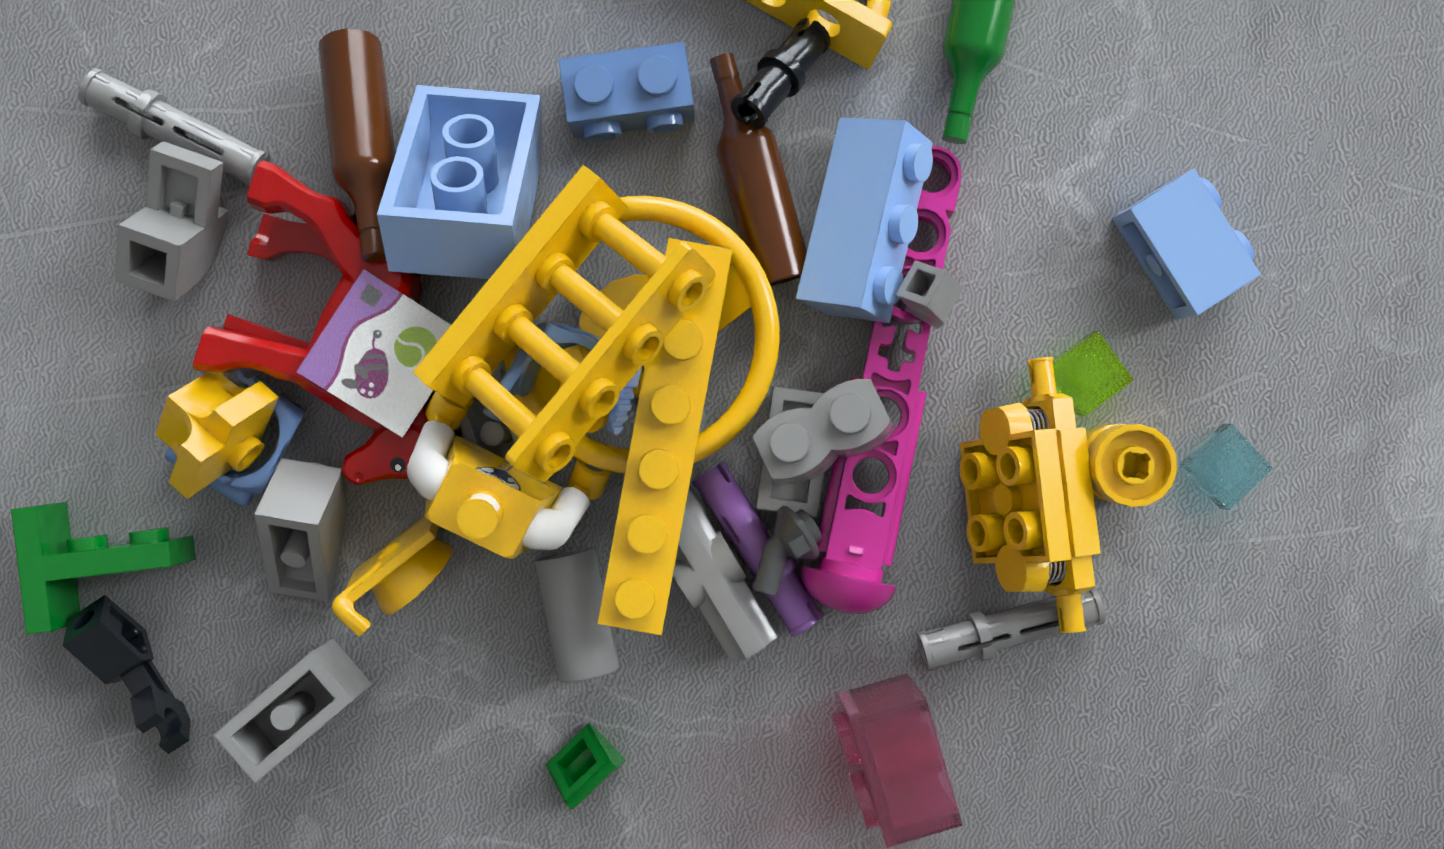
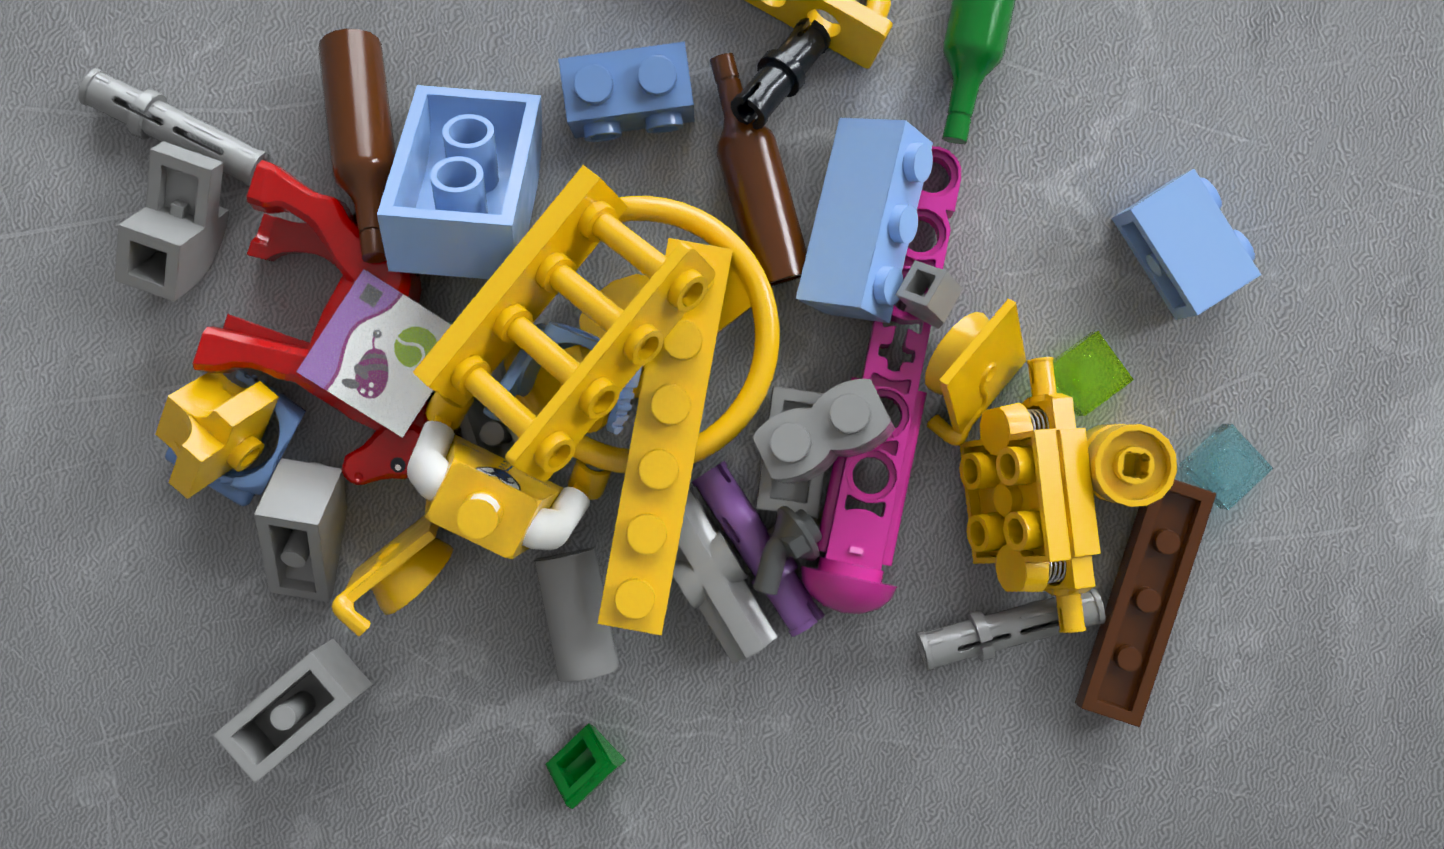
green bracket [11,502,196,635] -> none
black piece [62,595,191,754] -> none
clear pink brick [832,673,963,848] -> none
none -> yellow hat [925,298,1026,446]
none -> reddish brown plate [1075,479,1217,727]

